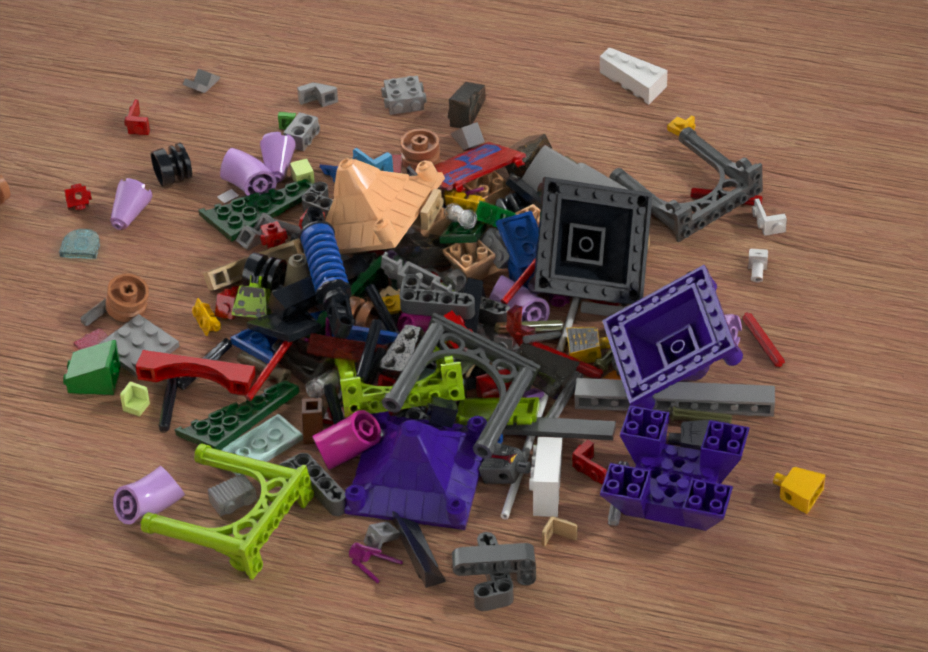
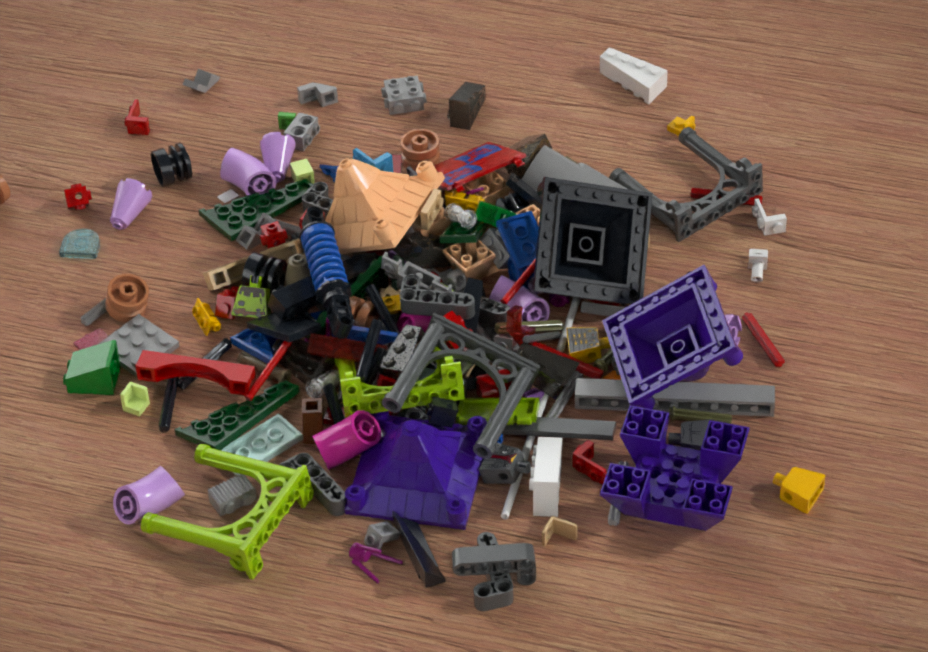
light grey slope [451,122,485,150] -> none

